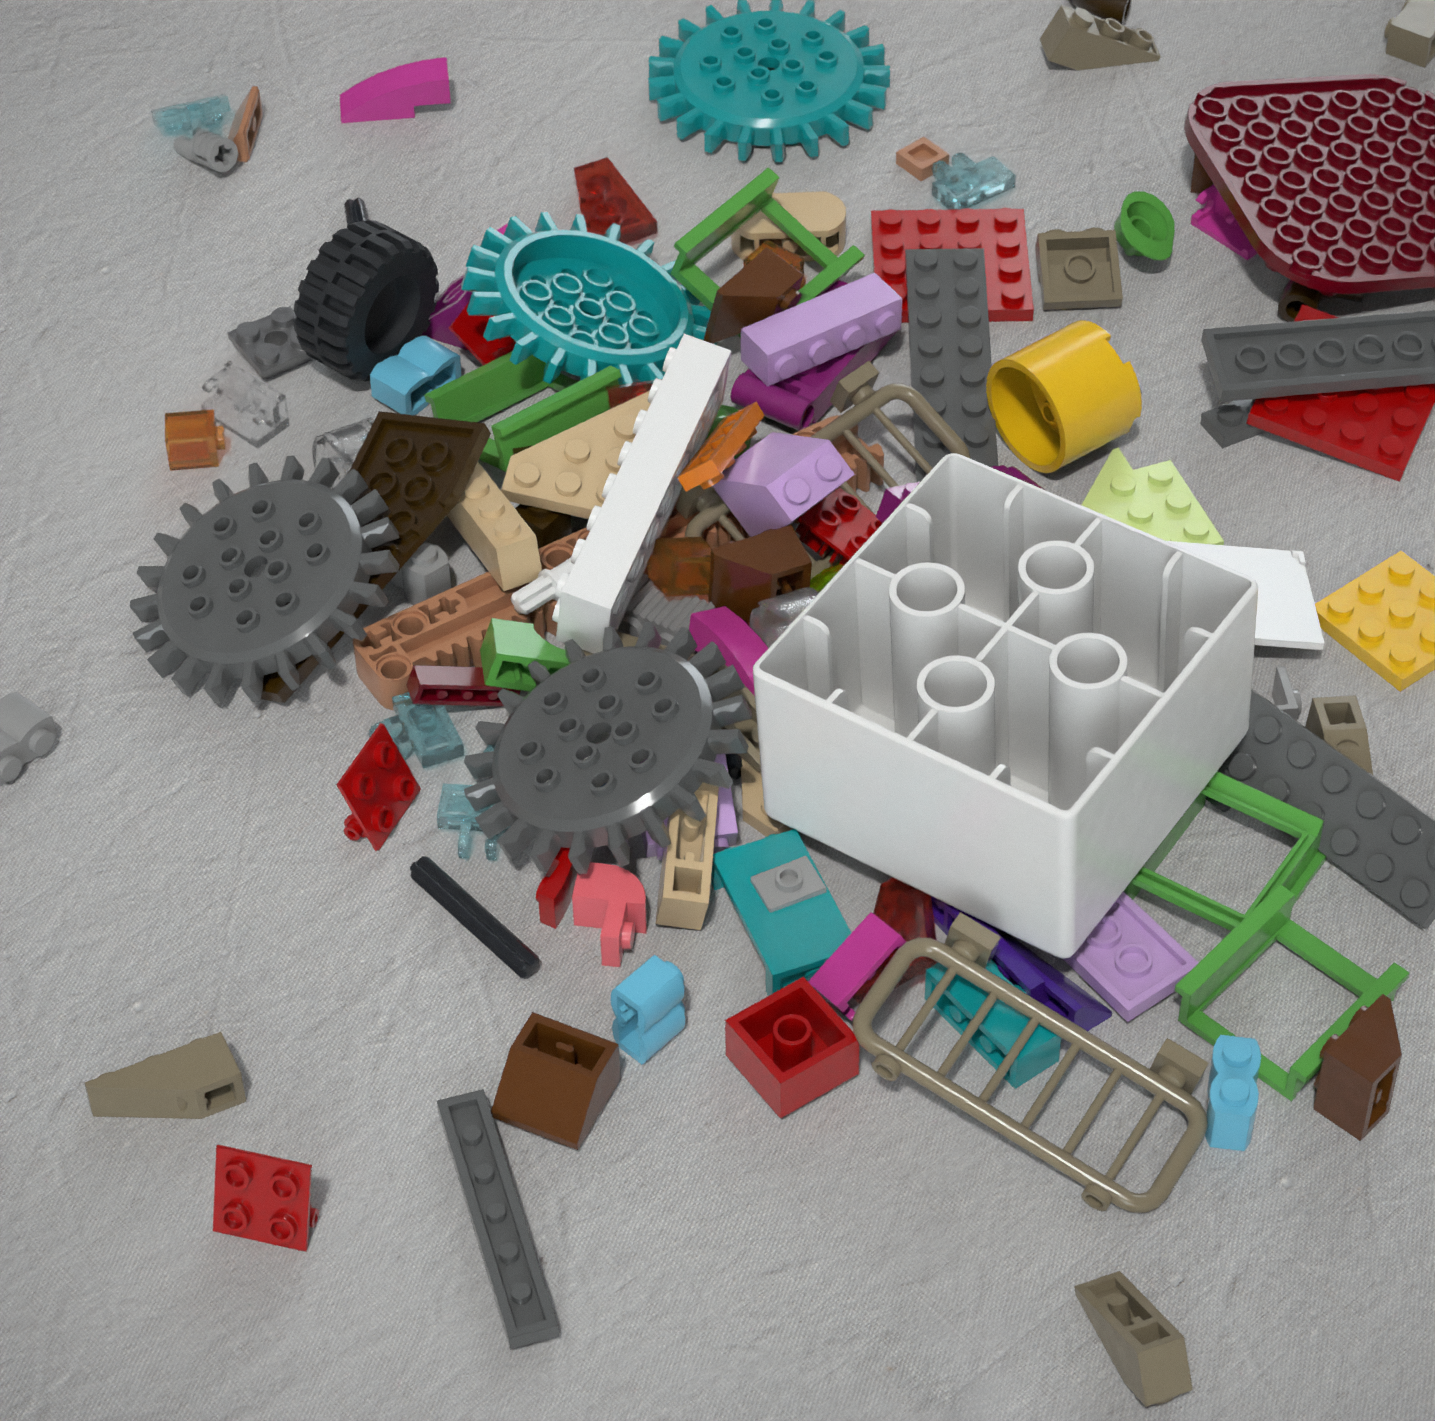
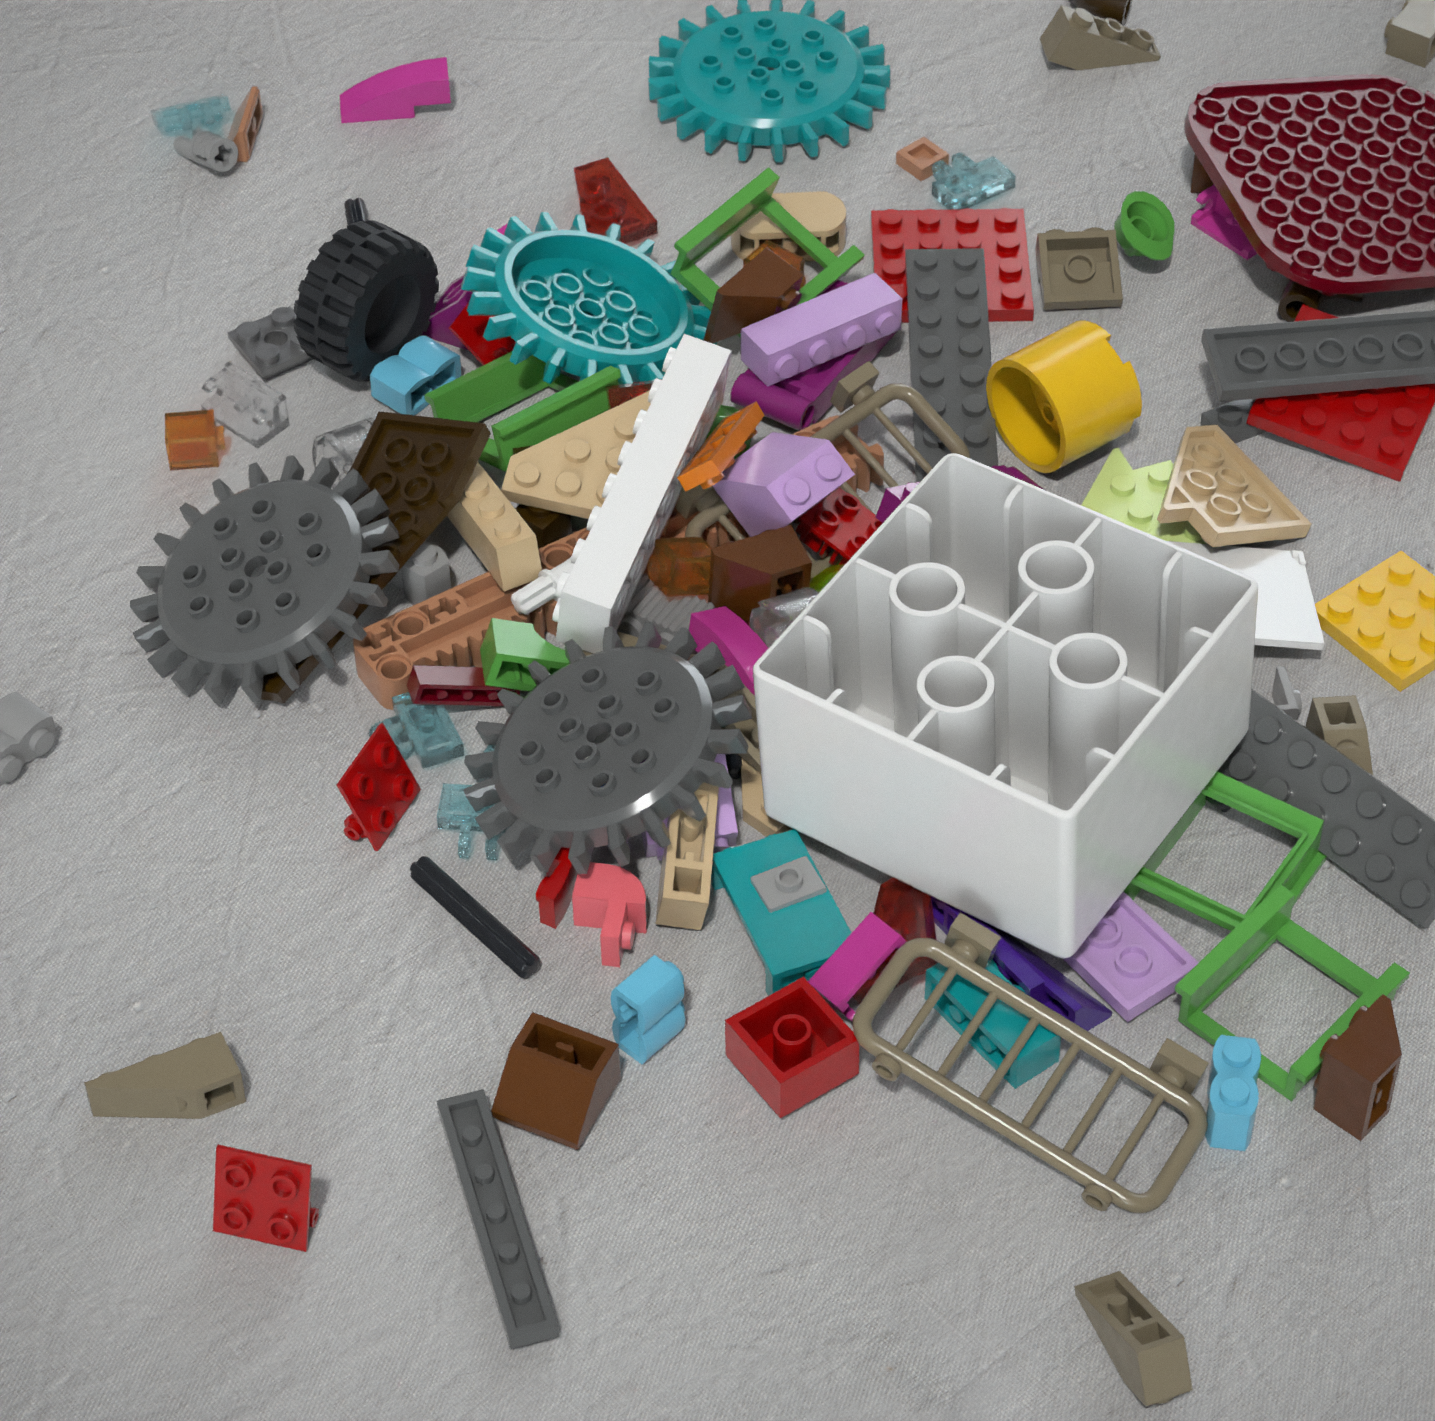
none -> tan wing [1157,425,1312,547]

